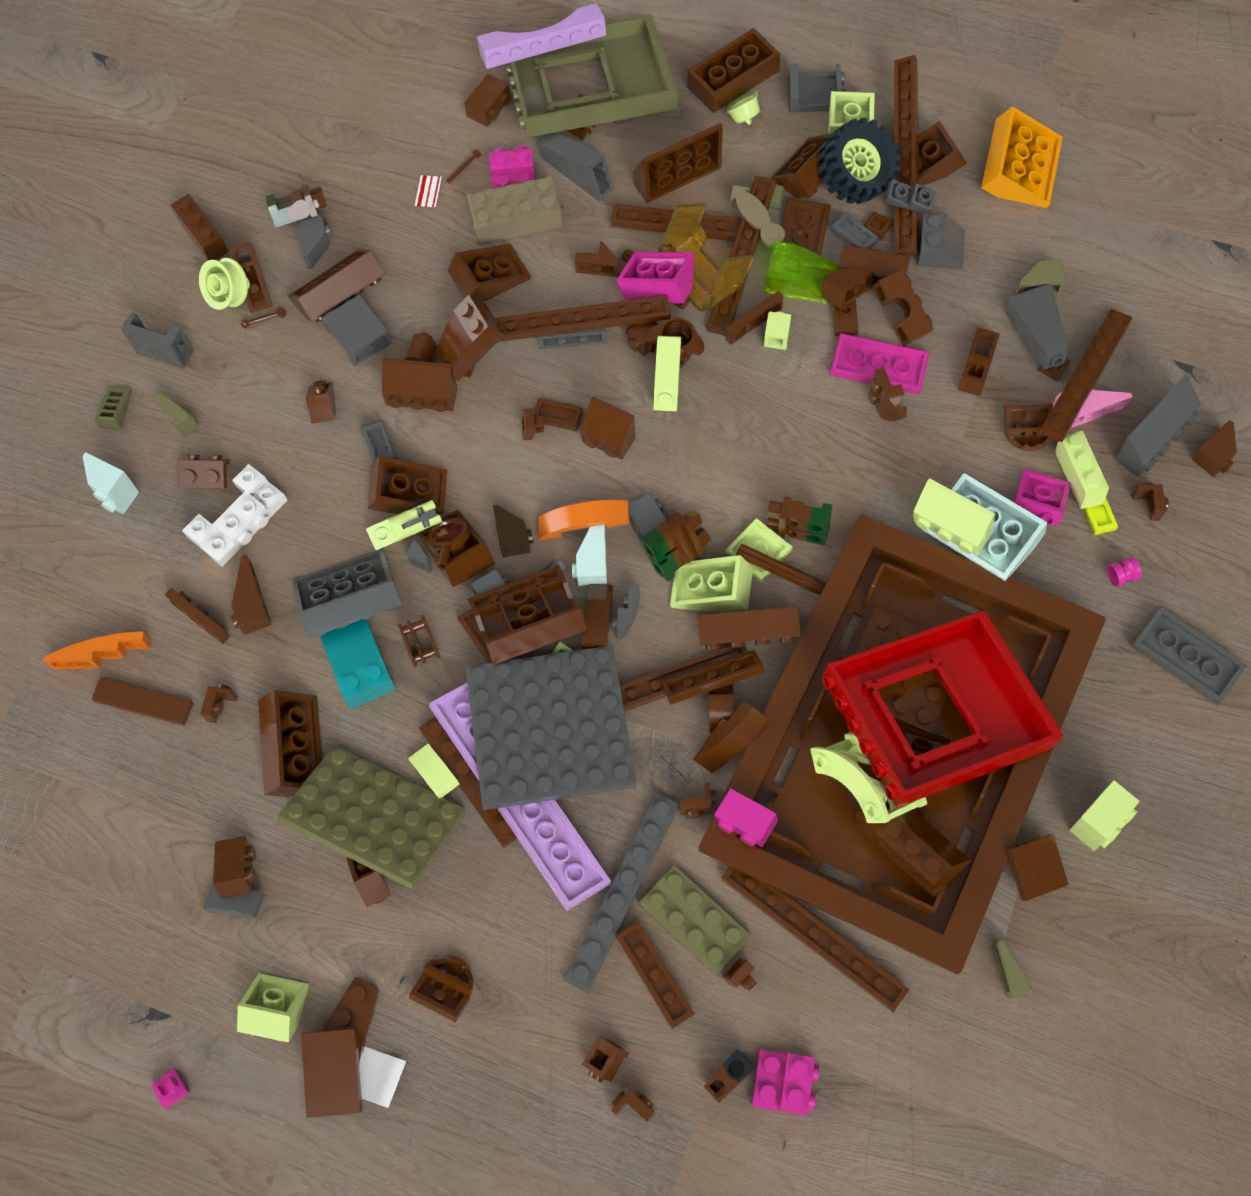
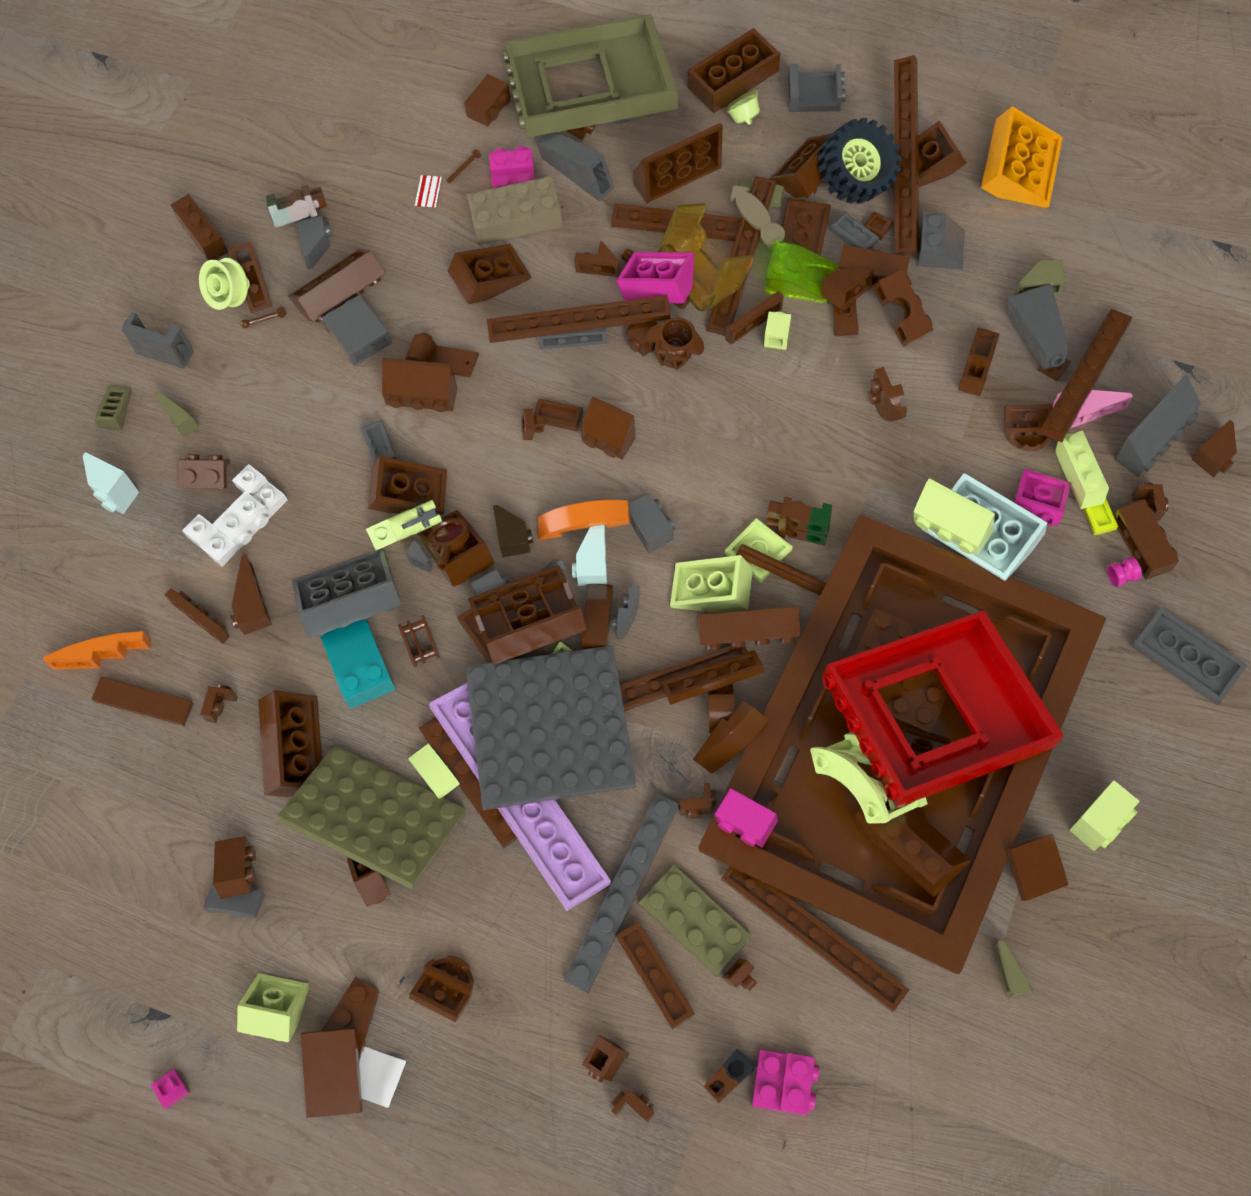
reddish brown slope [306,380,336,424] -> none
reddish brown slope [437,294,505,381] -> none
lavender arch [477,3,606,69] -> none
reddish brown hips [639,510,711,582] -> none
yellowish green slope [654,336,681,411] -> none
yellowish green brick [828,91,875,134] -> none
dark pink tile [830,333,930,395] -> none
dark grey slope [884,179,936,212] -> none
none -> reddish brown brick [1114,499,1179,580]

